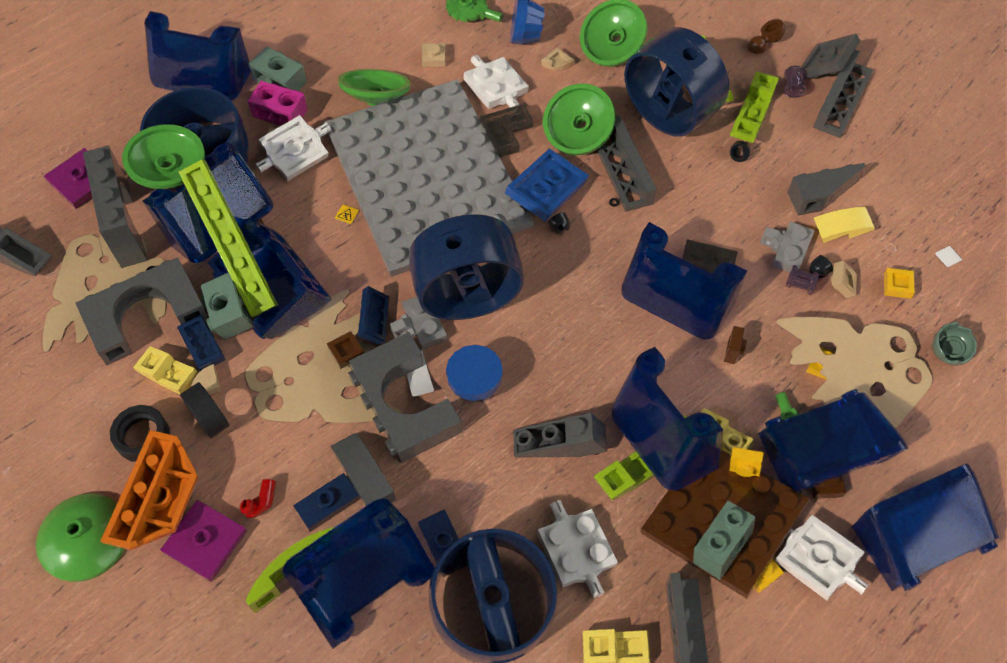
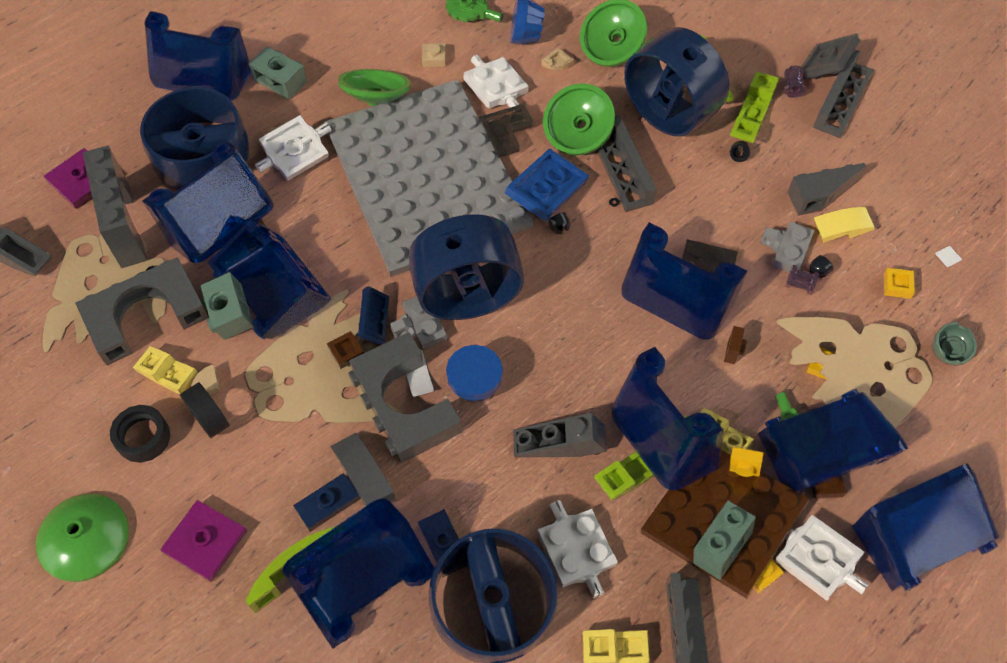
orange wedge [101,430,199,550] -> none
bright green dish [122,125,205,189] -> none
dark blue plate [177,315,226,371] -> none
lime plate [179,160,278,318] -> none
red arm [240,479,276,518] -> none
dark pink brick [248,81,308,126] -> none
yellow sticker [335,204,359,224] -> none
reddish brown plate [748,19,786,54] -> none
tan plate [831,261,857,298] -> none

